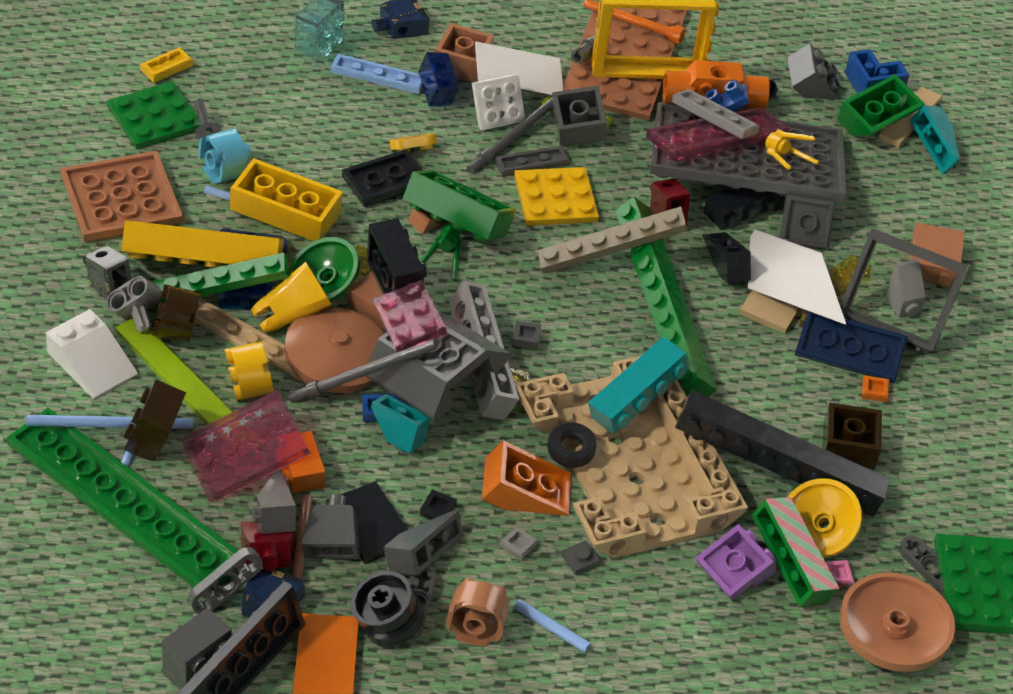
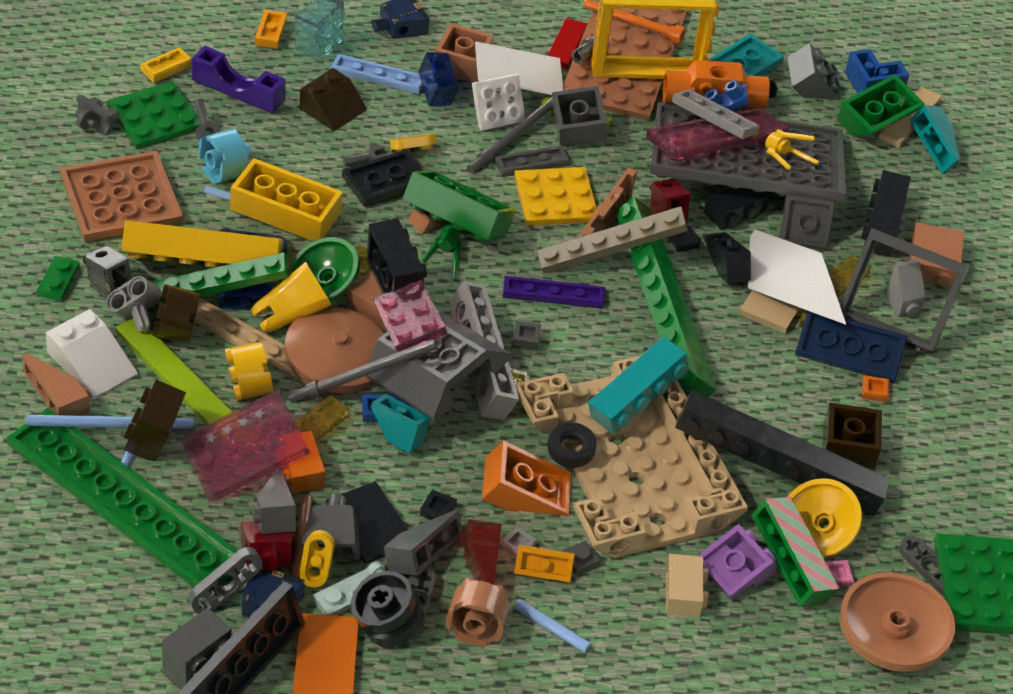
none -> nougat slope [22,353,91,416]
none -> green plate [36,256,80,301]
none -> dark grey hips [75,95,119,136]
none -> dark purple arch [192,45,286,114]
none -> light orange plate [255,10,287,49]
none -> clear yellow plate [293,395,350,443]
none -> dark brown slope [299,68,366,131]
none -> yellow plate [299,530,335,588]
none -> light aqua plate [313,561,386,615]
none -> dark grey bar [343,145,388,167]
none -> clear red slope [459,519,502,585]
none -> dark purple tile [502,276,605,309]
none -> light orange plate [514,545,575,582]
none -> red tile [547,18,587,69]
none -> nougat wing [577,168,637,238]
none -> tan brick [666,554,708,617]
none -> black tile [668,226,700,252]
none -> teal plate [708,34,784,76]
none -> black brick [861,170,911,257]

